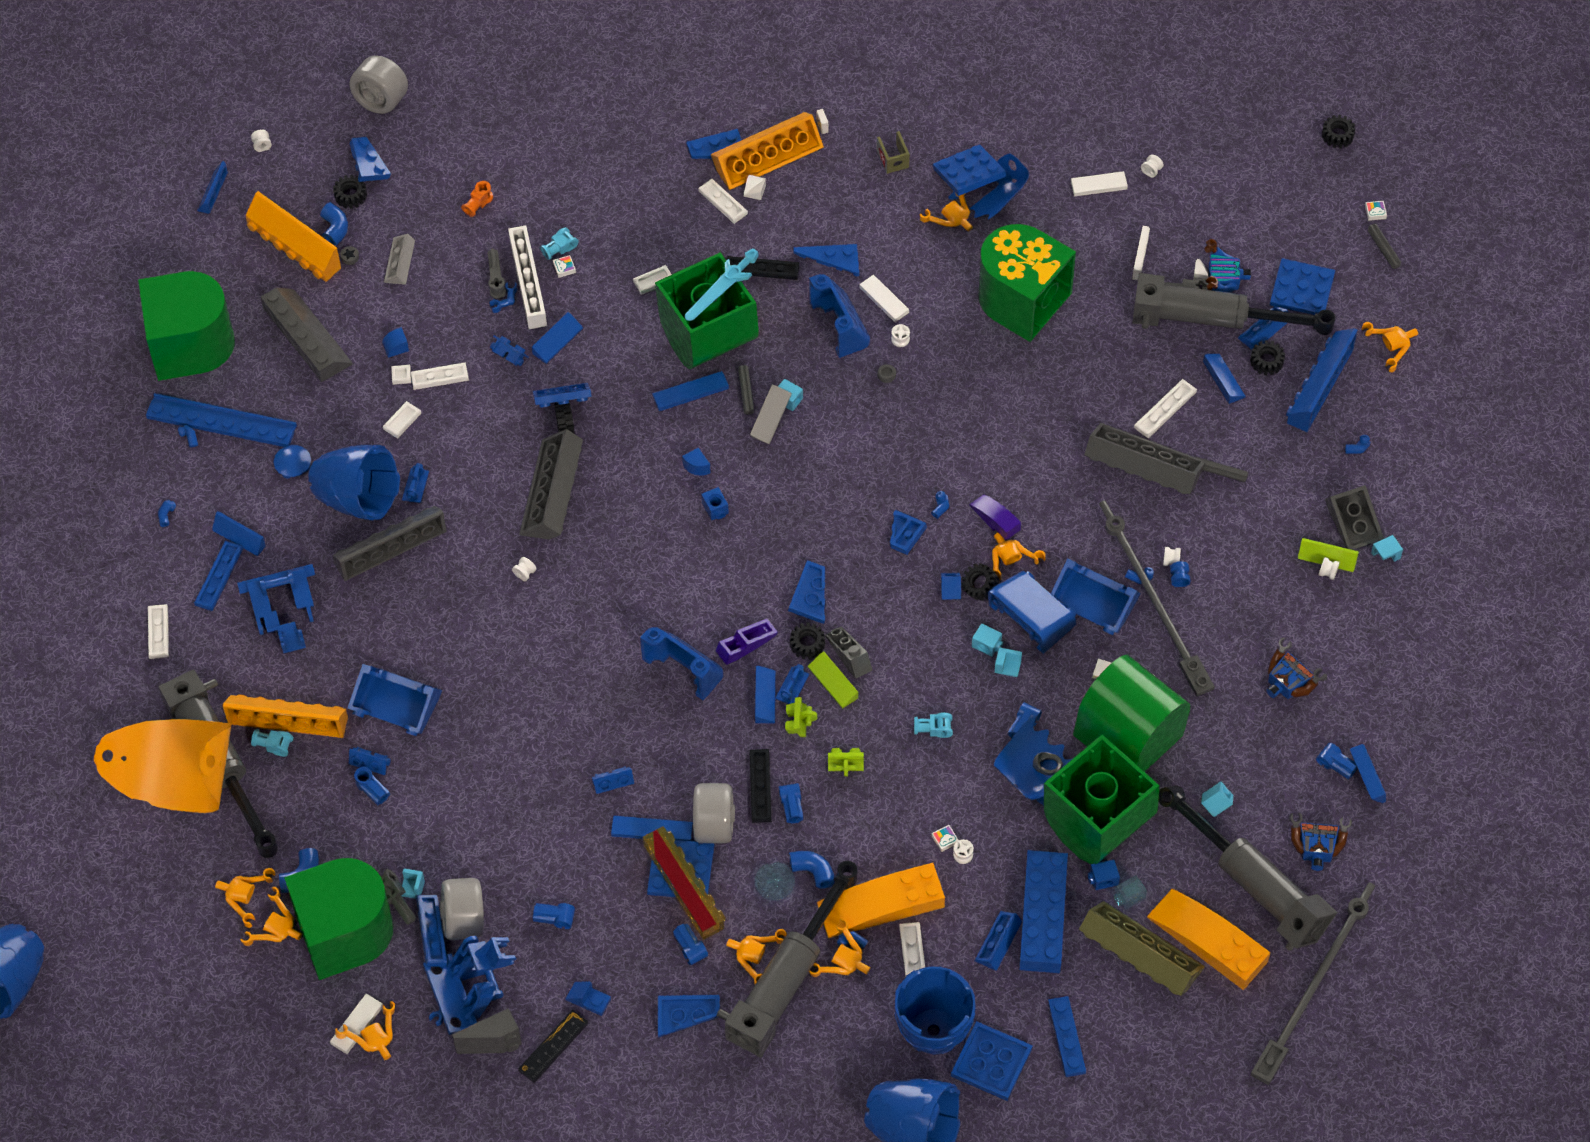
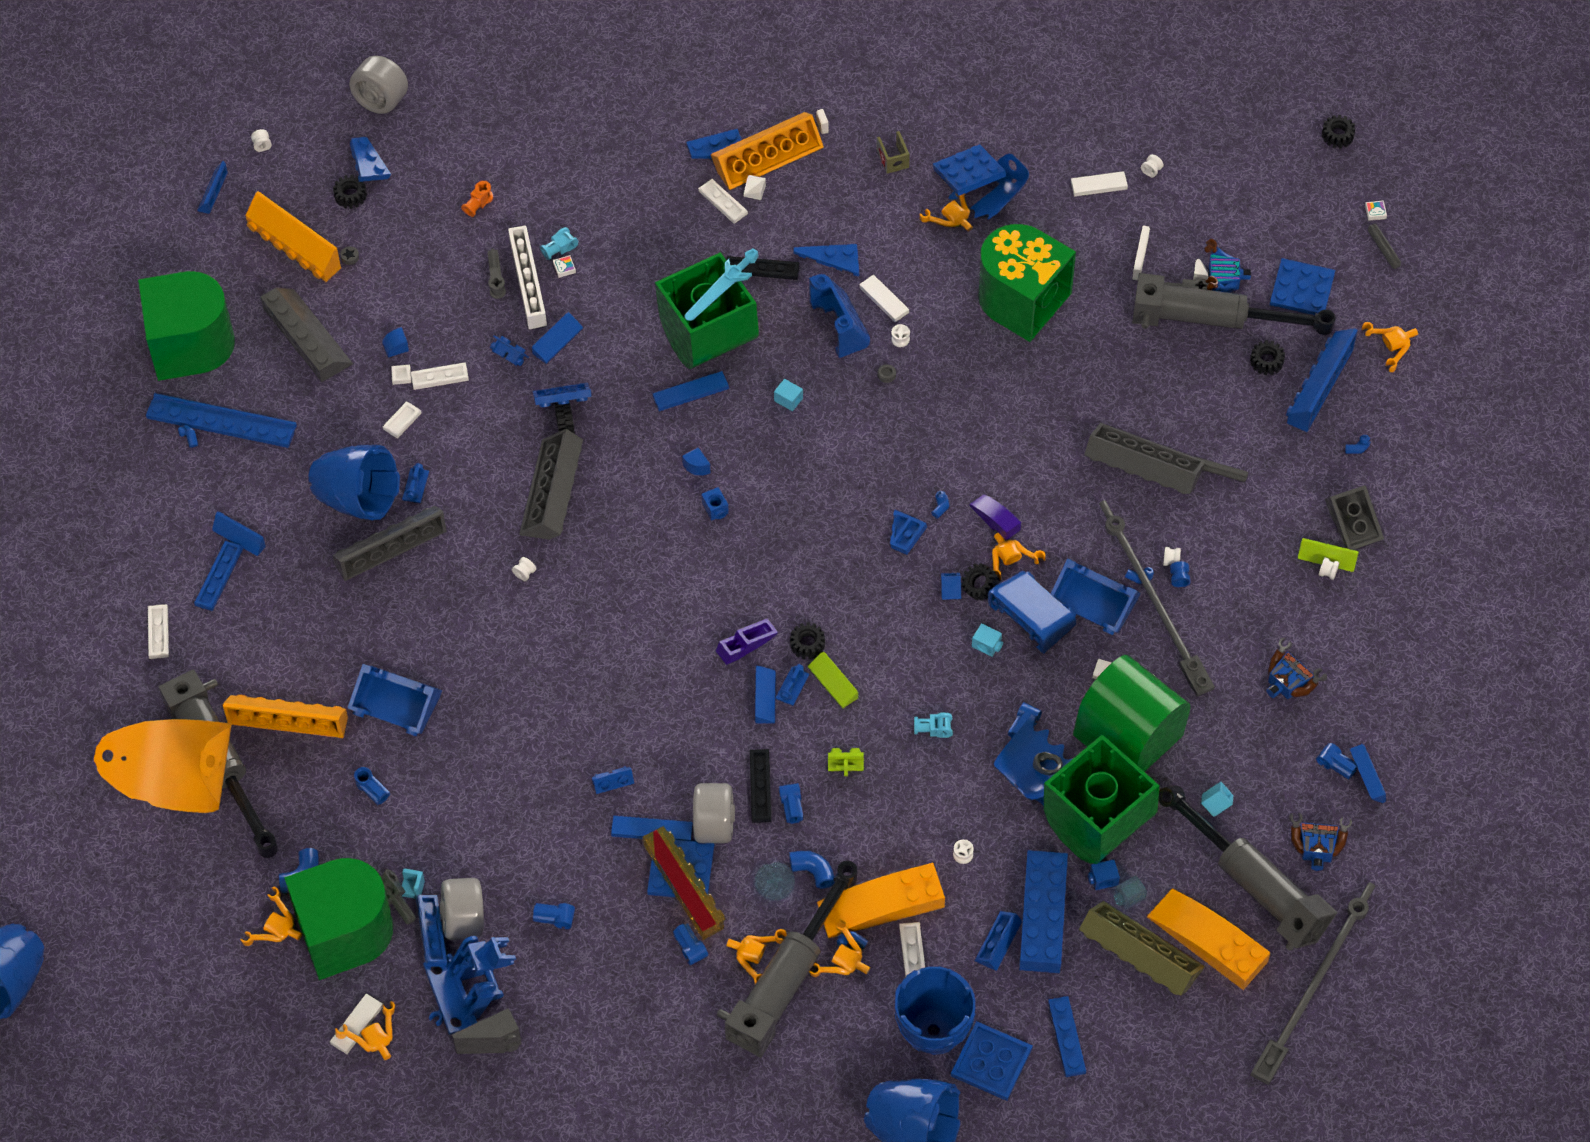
blue arm [158,500,176,527] -> none
light orange piece [215,868,276,928] -> none
blue container [237,564,315,654] -> none
medium azure connector [251,729,294,757] -> none
blue dish [274,445,311,479] -> none
blue cylinder [320,202,348,247] -> none
blue hinge [349,747,391,775] -> none
light grey slope [384,234,415,284] -> none
blue arm [489,282,518,313] -> none
black tile [518,1009,588,1083] -> none
blue slope [565,981,611,1016] -> none
white tile [633,265,672,295] -> none
blue windscreen [640,627,723,700] -> none
blue wing [658,995,720,1037] -> none
dark grey axle [738,365,754,415] -> none
light grey slope [750,384,792,445] -> none
lime hips [785,697,817,737] -> none
blue wing [788,560,825,624] -> none
dark grey slope [825,626,873,679] -> none
tile [932,825,959,852] -> none
medium azure panel [995,647,1022,677] -> none
white tile [1134,379,1197,438] -> none
blue slope [1203,354,1246,404] -> none
blue slope [1238,306,1289,350] -> none
medium azure panel [1371,535,1403,561] -> none

